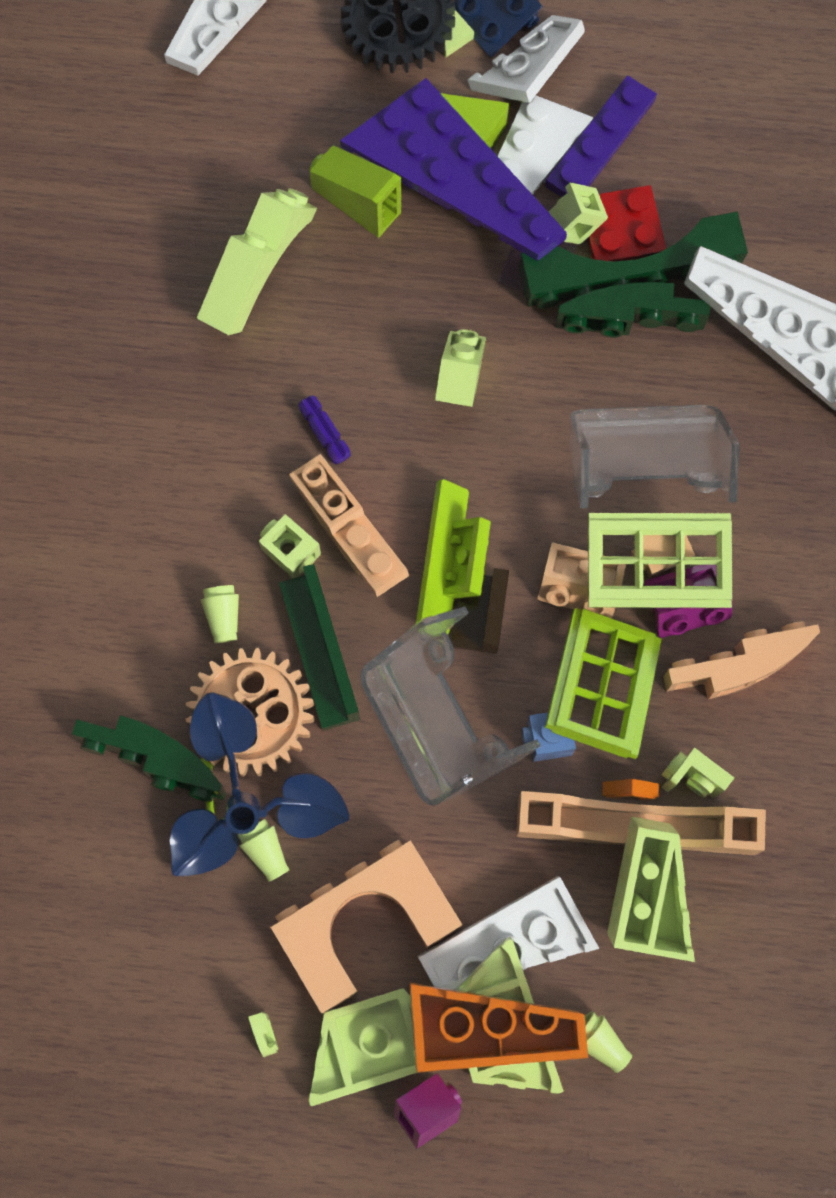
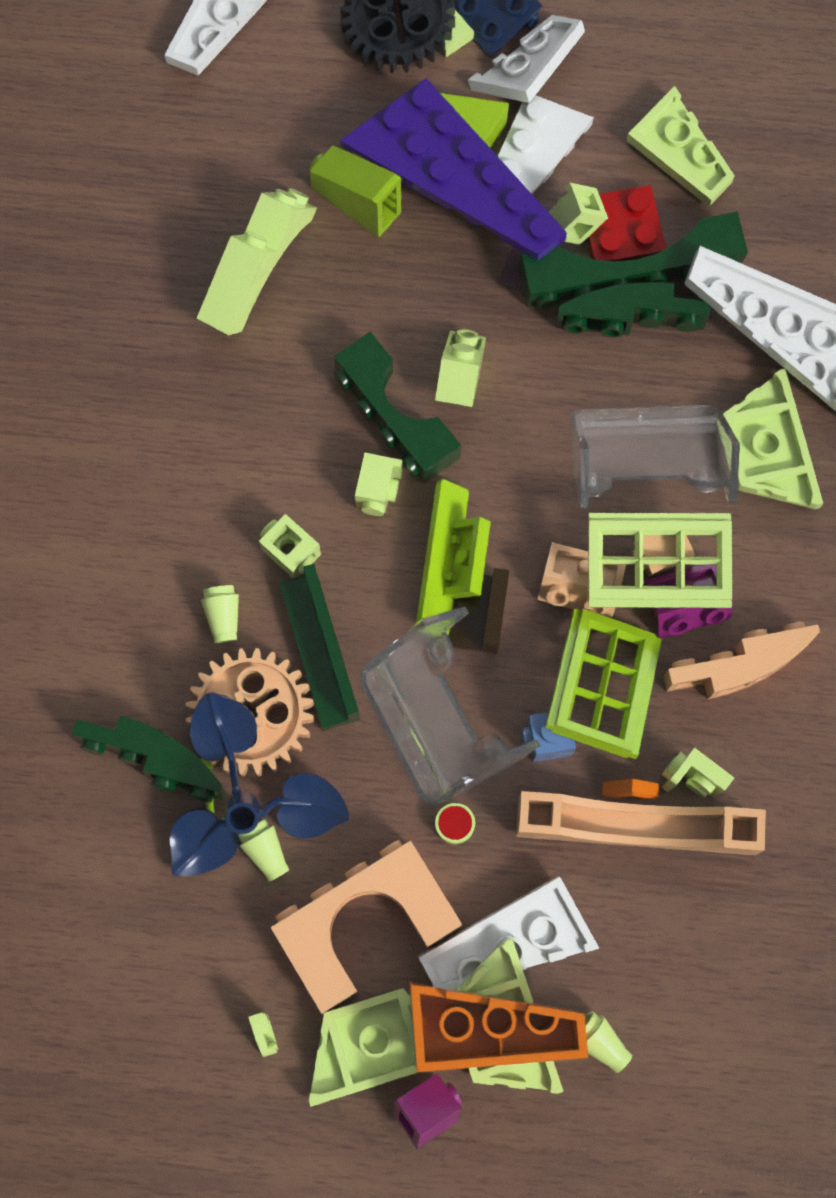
light nougat slope [289,454,409,597] -> none
dark purple axle [299,395,351,464] -> none
dark purple plate [545,75,657,197] -> none
yellowish green wedge [607,816,695,962] -> none
none -> dark green arch [333,331,462,484]
none -> yellowish green brick [355,453,402,516]
none -> red tile [435,803,475,844]
none -> yellowish green wing [626,86,735,207]
none -> yellowish green wing [719,369,823,509]

